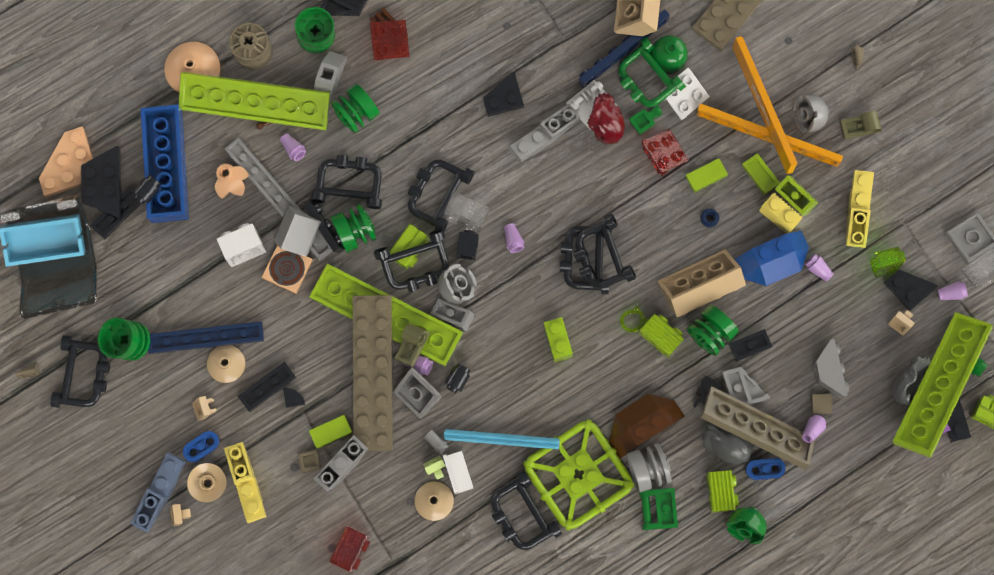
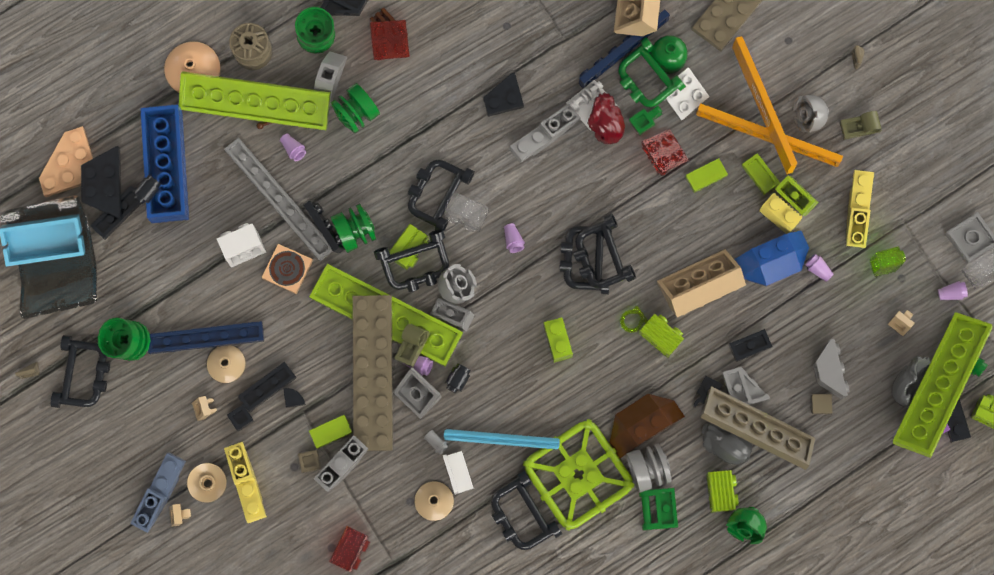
blue plate [183,431,220,462] -> none
light nougat plate [215,163,249,199] -> none
light grey slope [274,206,321,257] -> none
black bar [310,155,382,210] -> none
yellowish green tile [423,455,445,480] -> none
black brick [456,230,479,261] -> none
green wheel [687,304,739,356] -> none
dark blue plate [700,209,719,228] -> none
blue plate [745,458,786,480] -> none
lavender cone [802,415,826,443] -> none
black wing [884,270,938,312] -> none
none -> black plate [227,404,254,432]

